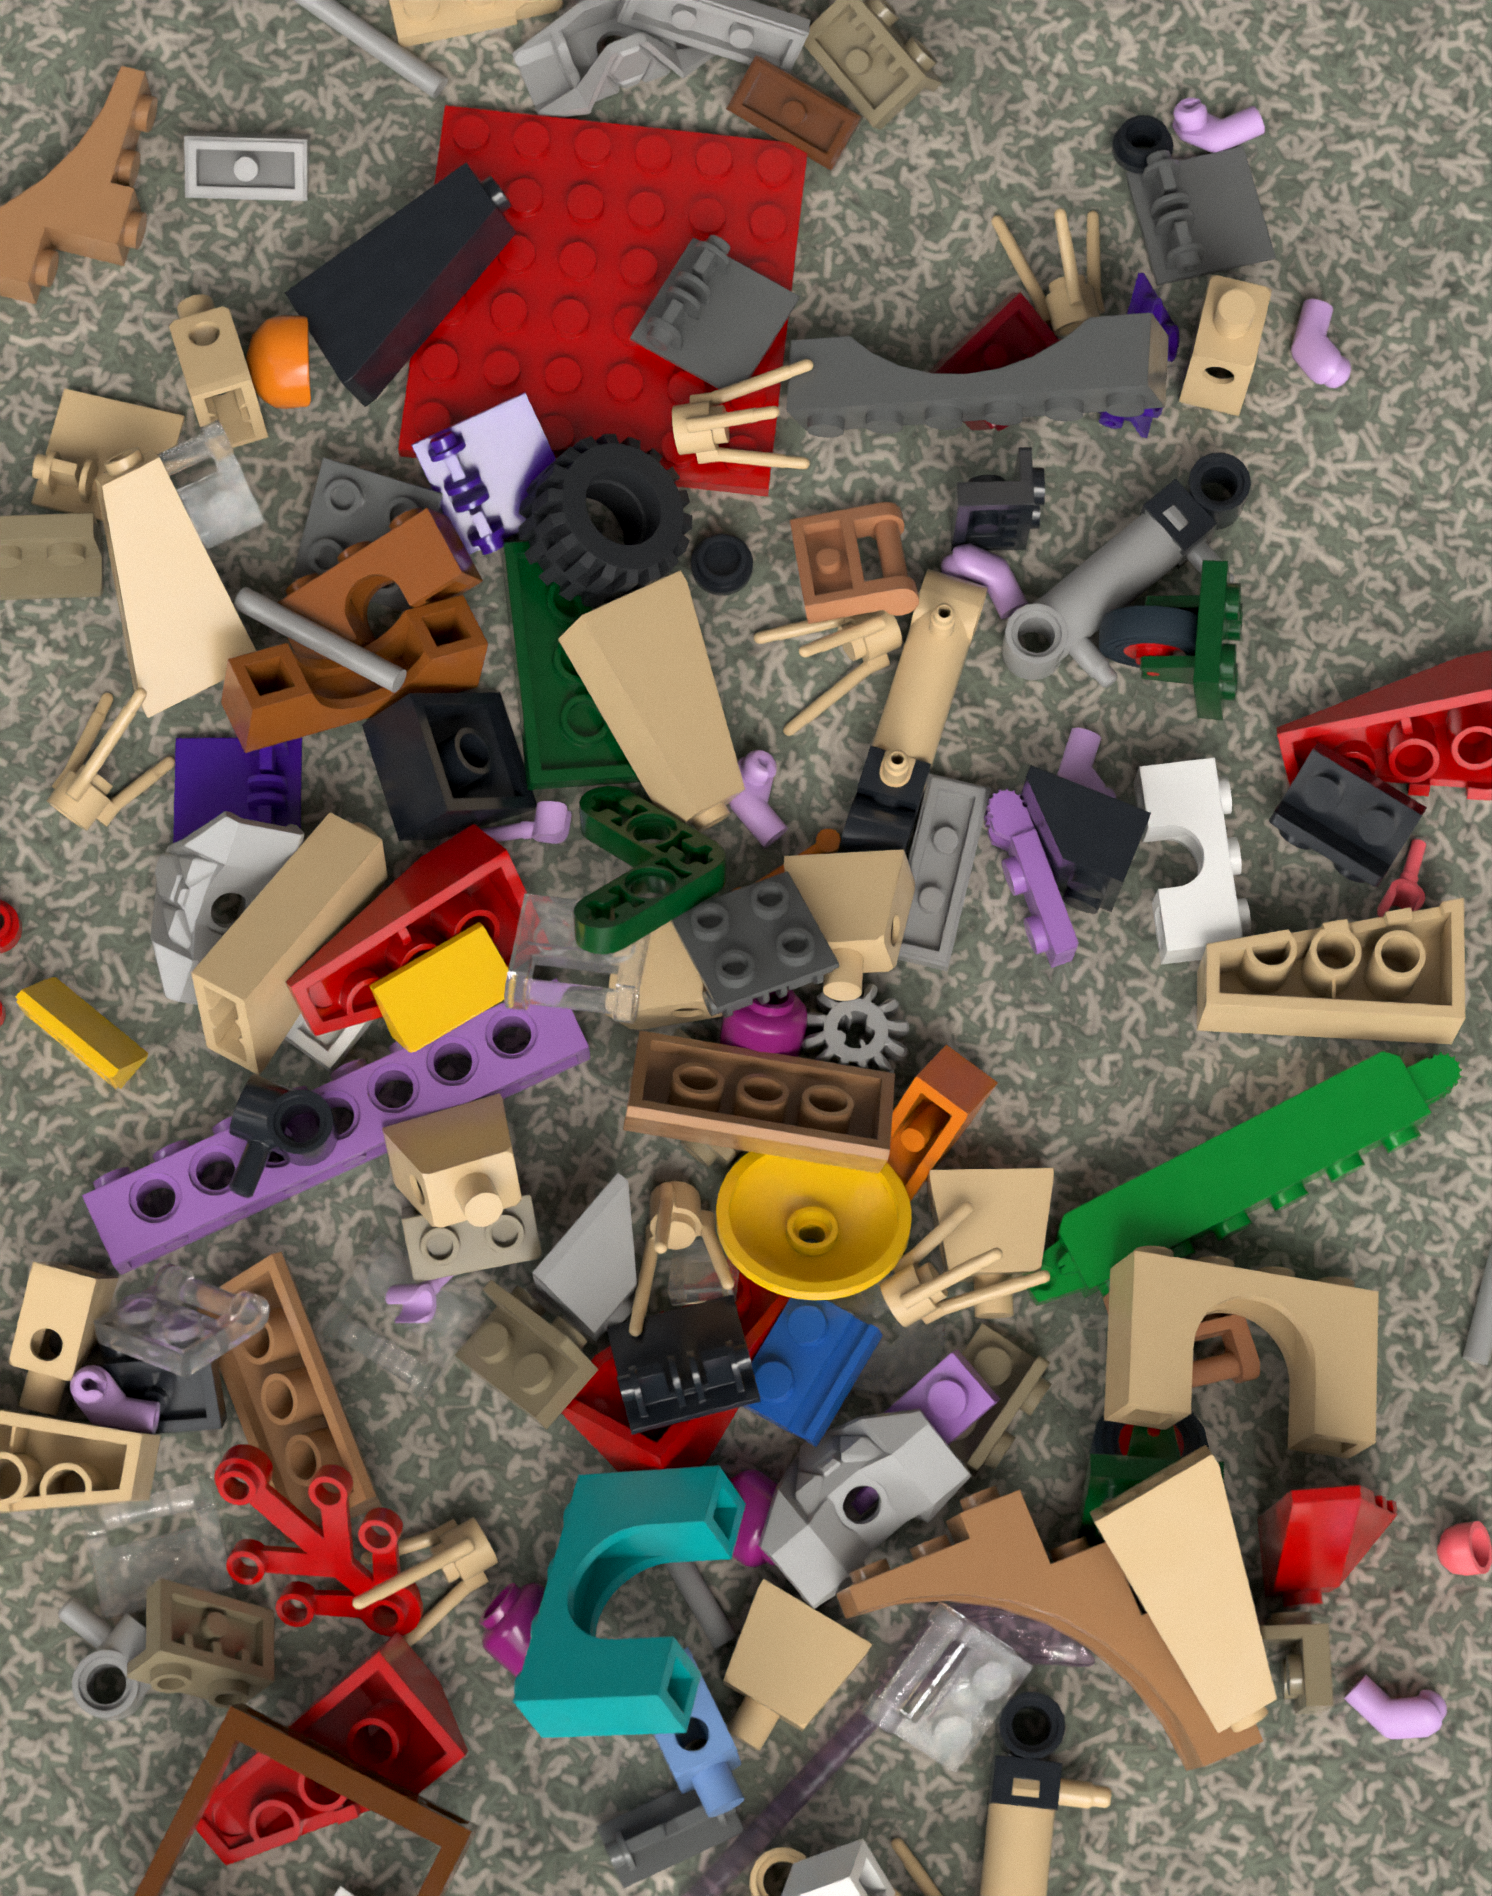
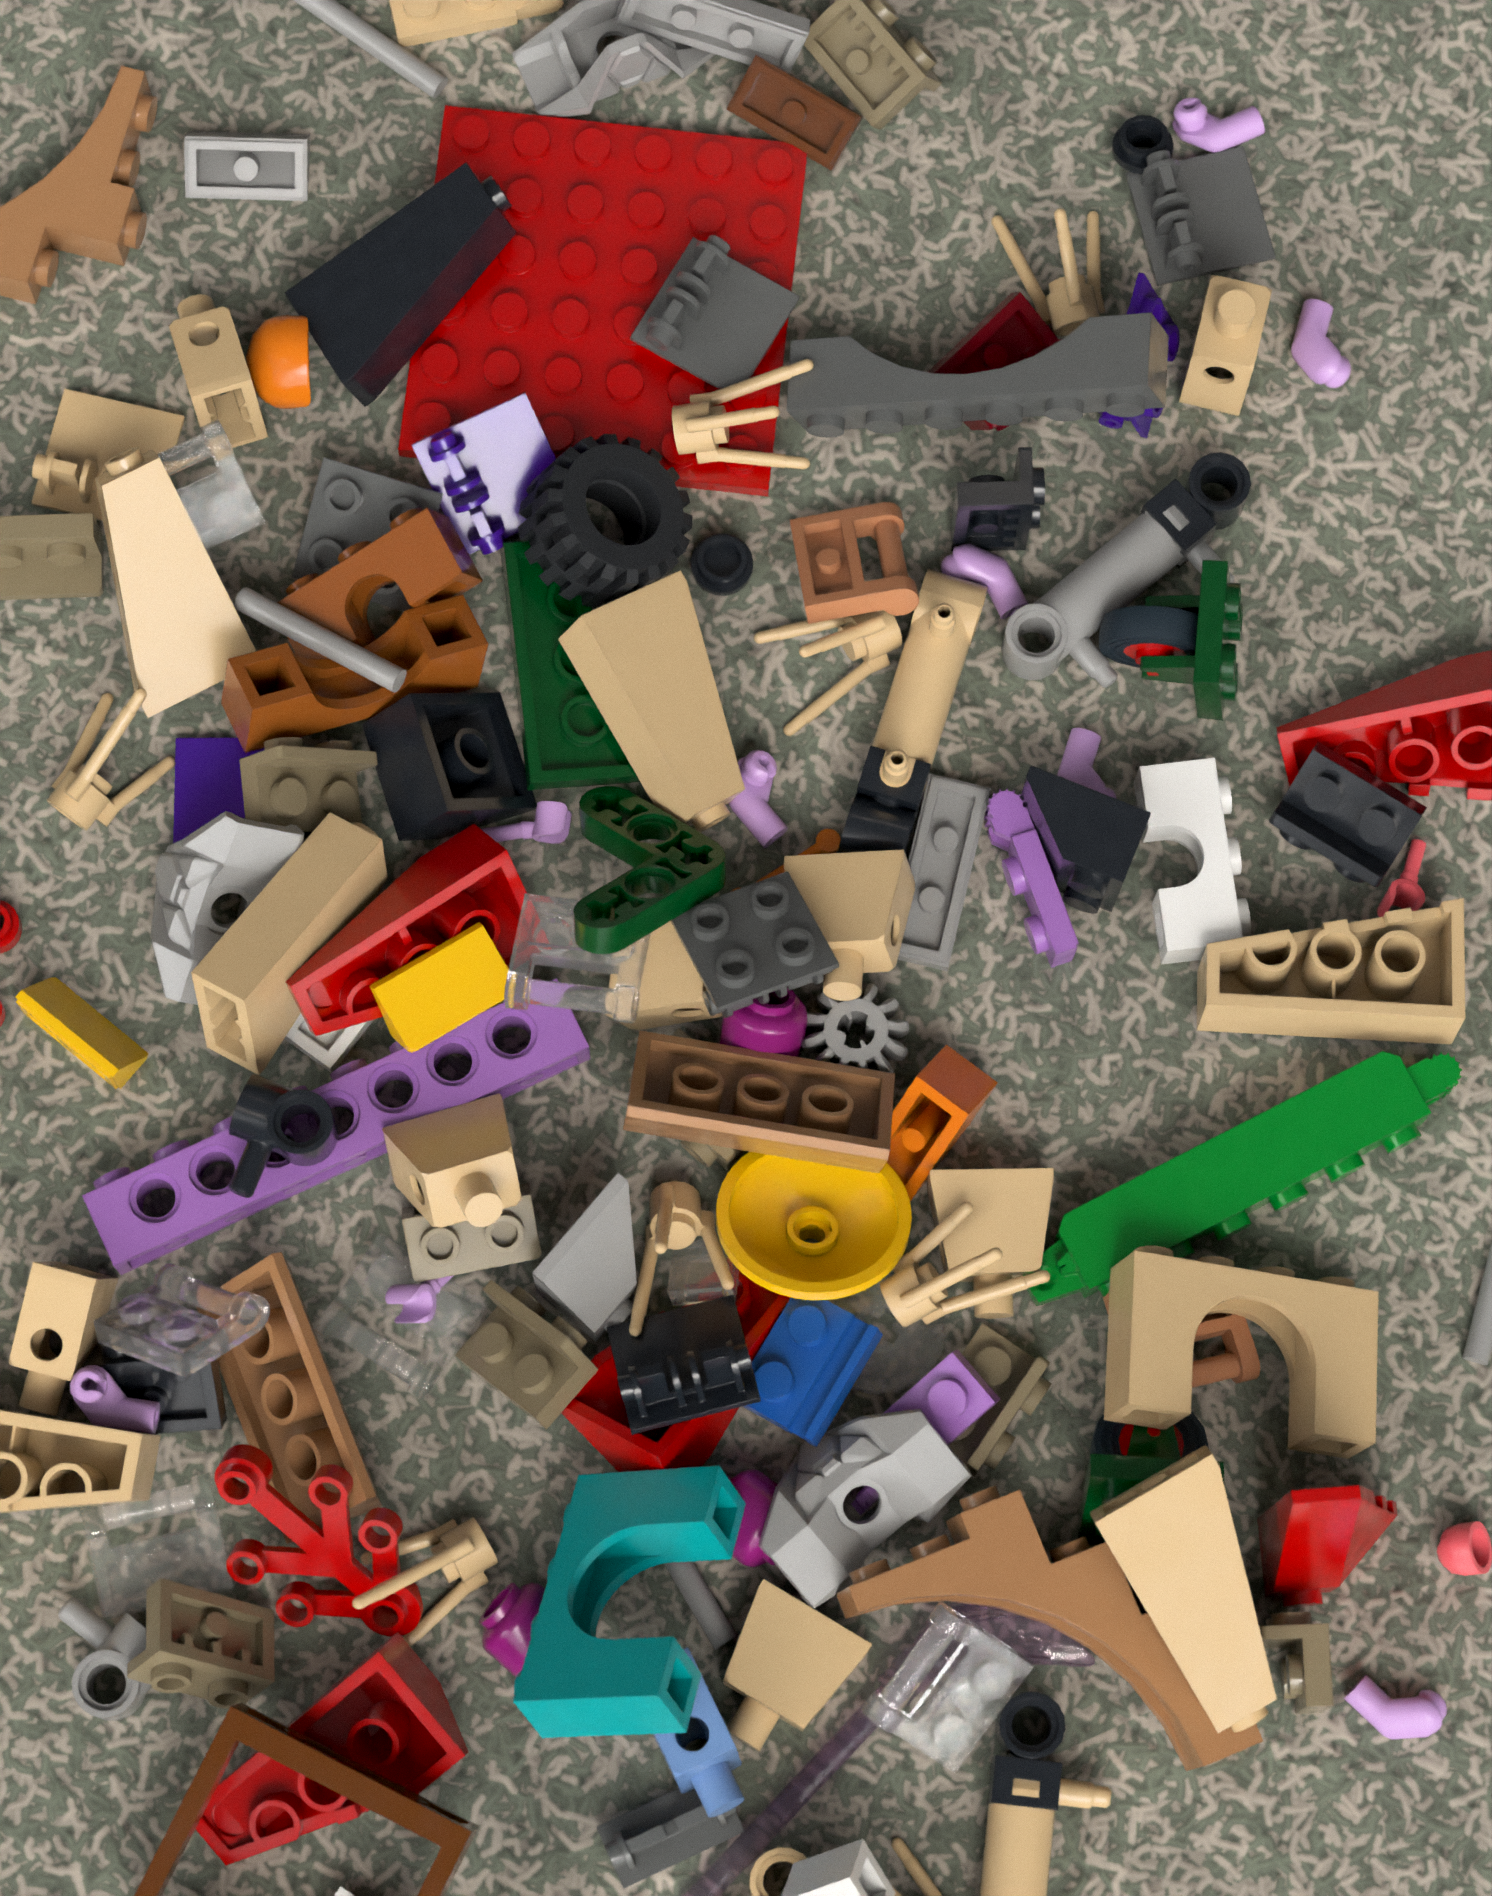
none -> dark tan bracket [239,737,378,838]

